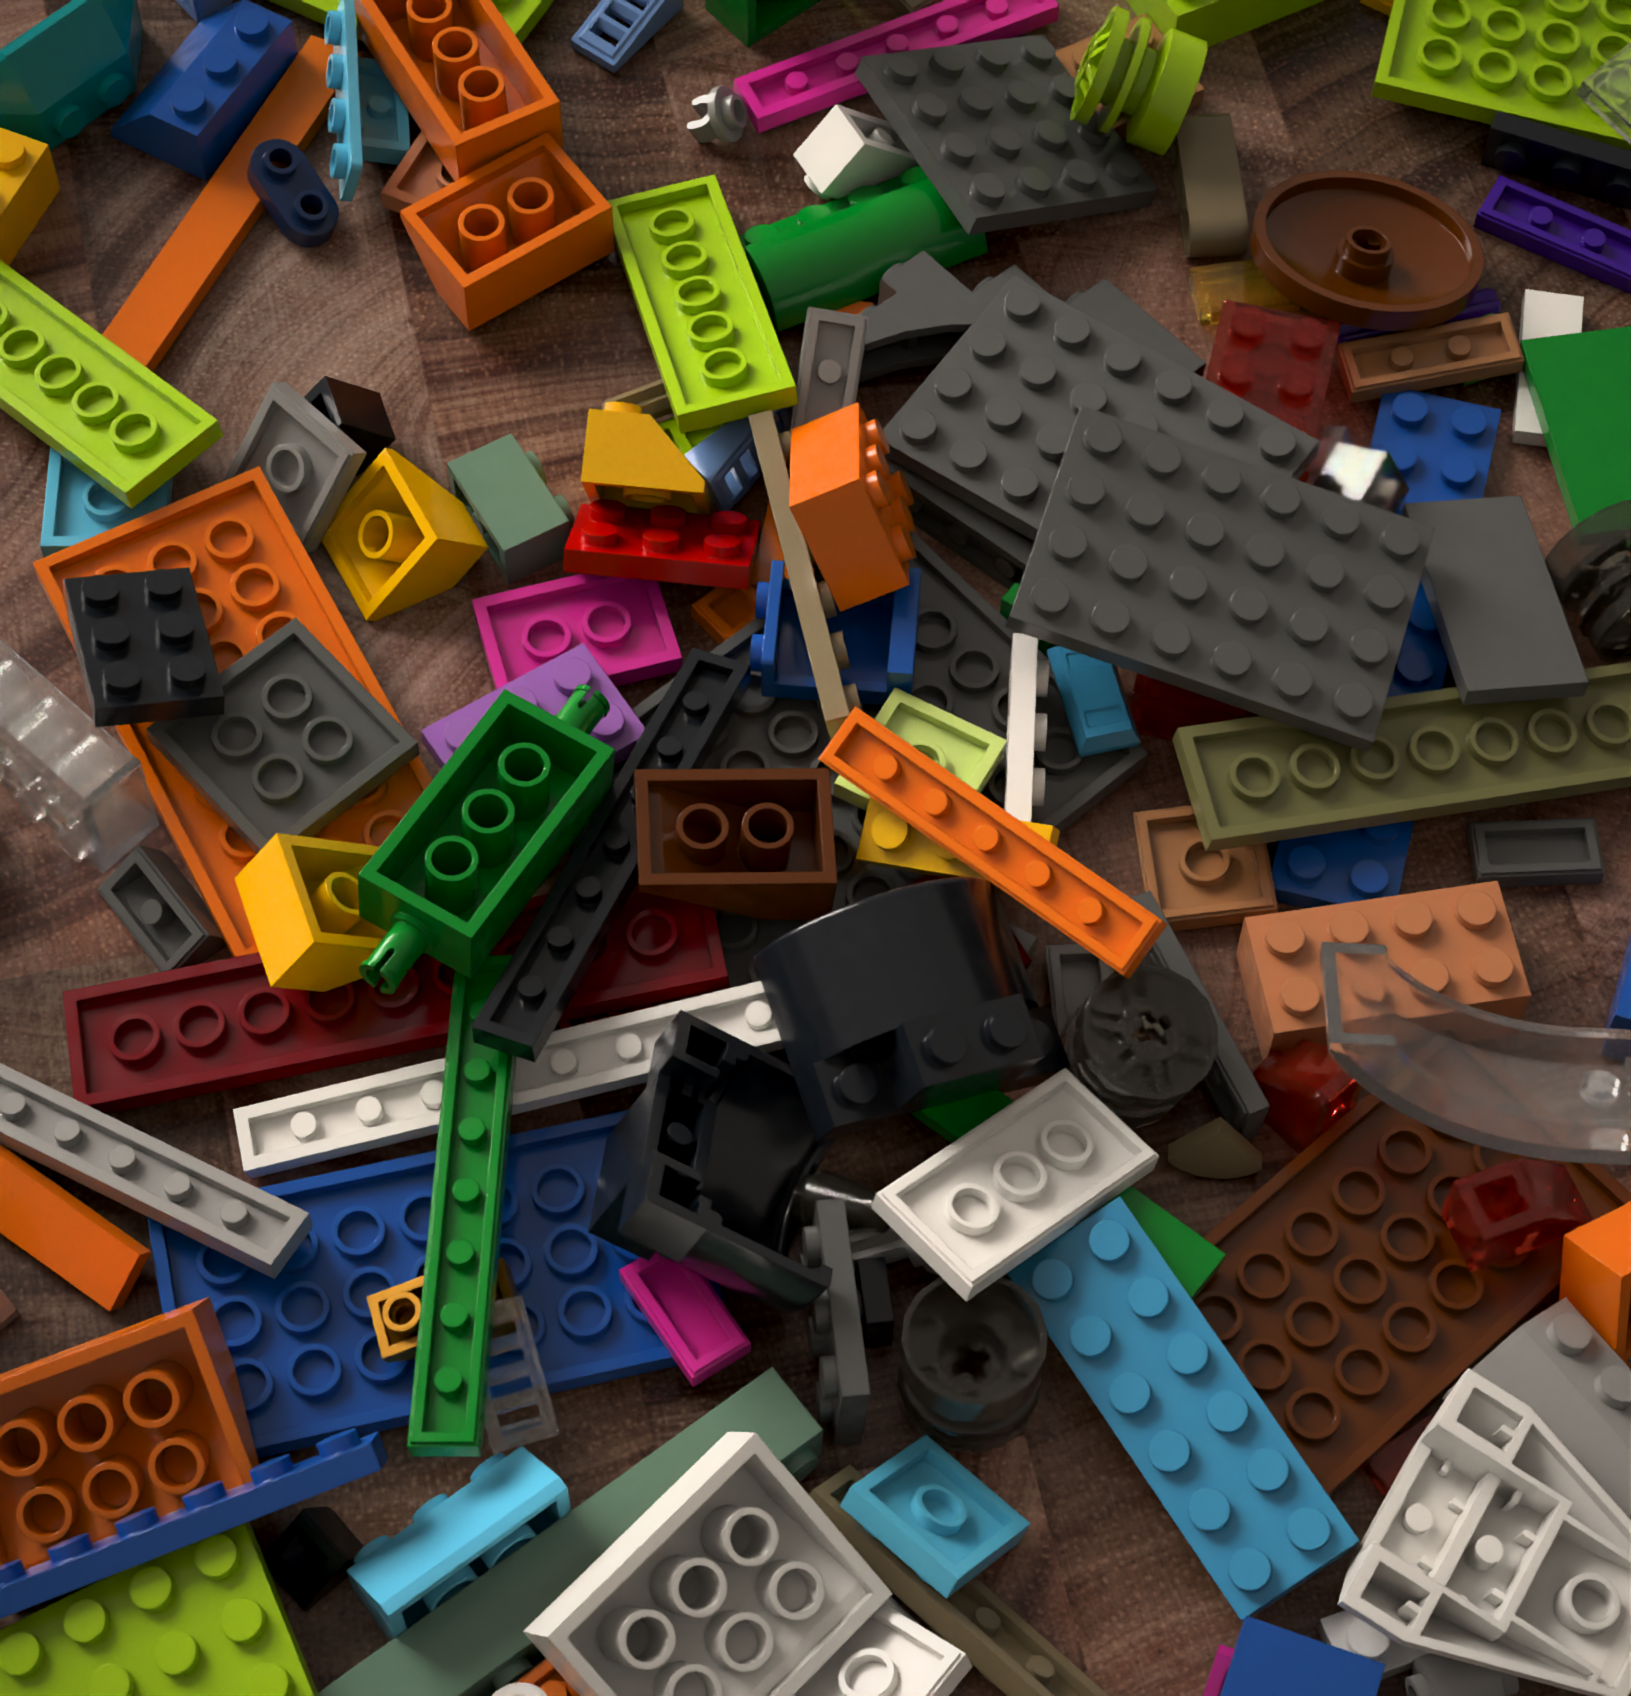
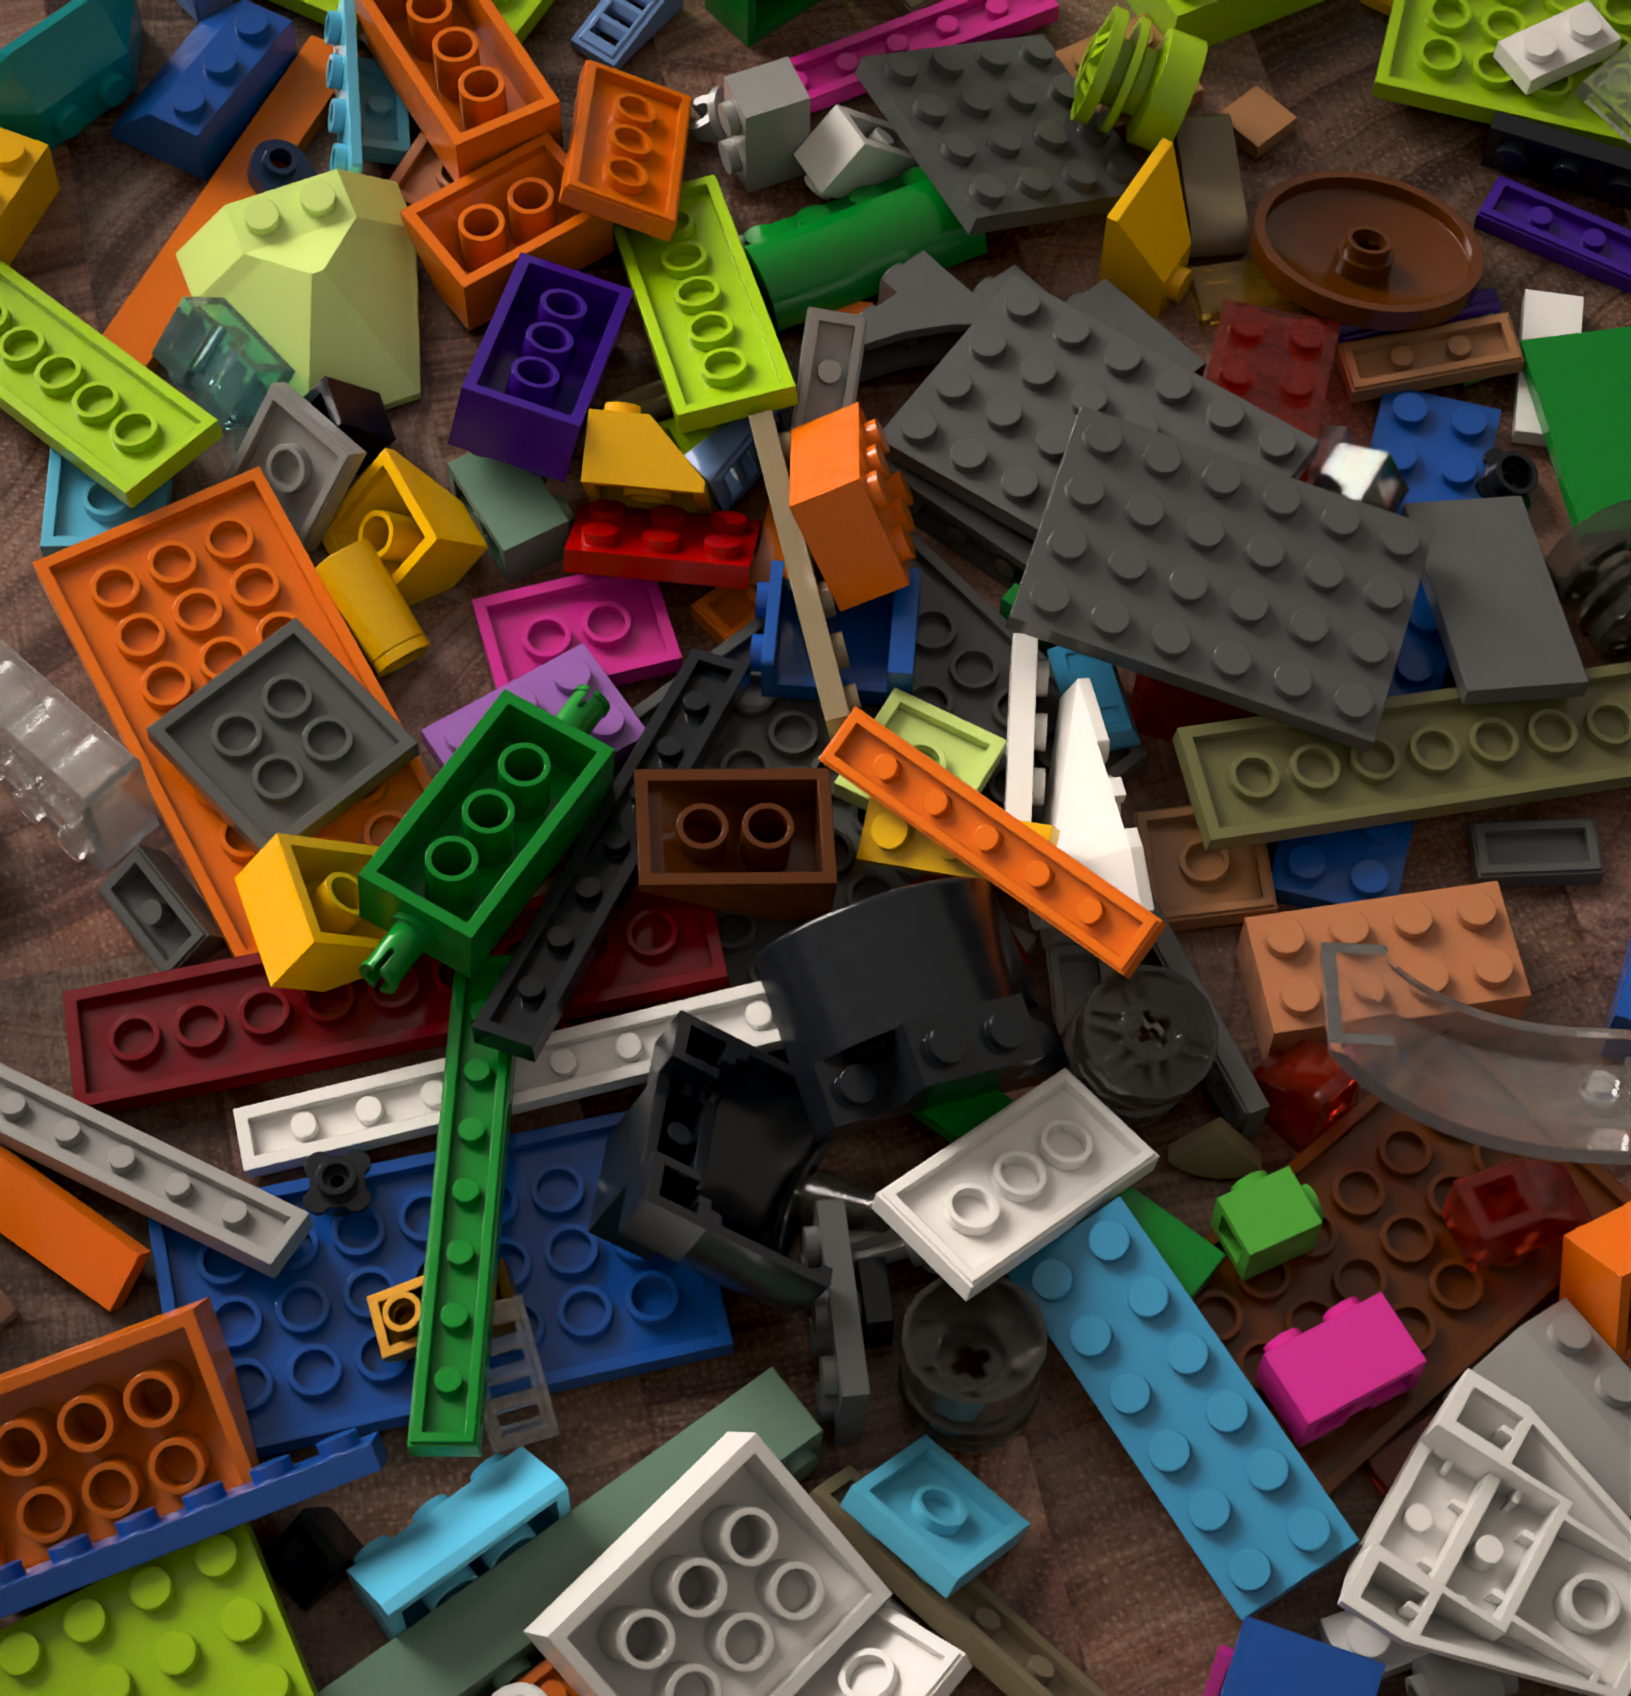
black plate [63,567,225,728] -> none
dark pink tile [619,1251,751,1387] -> none
none -> clear light blue brick [151,296,296,430]
none -> yellowish green wedge [176,169,421,410]
none -> black plate [303,1150,372,1217]
none -> yellow pin [315,538,432,677]
none -> dark purple brick [448,252,634,483]
none -> orange tile [558,59,693,242]
none -> light grey brick [718,56,811,194]
none -> white wedge [1028,678,1154,949]
none -> yellow slope [1098,138,1194,319]
none -> bright green brick [1210,1166,1324,1282]
none -> medium nougat tile [1218,85,1297,160]
none -> dark pink brick [1255,1292,1427,1448]
none -> black plate [1476,448,1538,510]
none -> white plate [1493,0,1622,95]

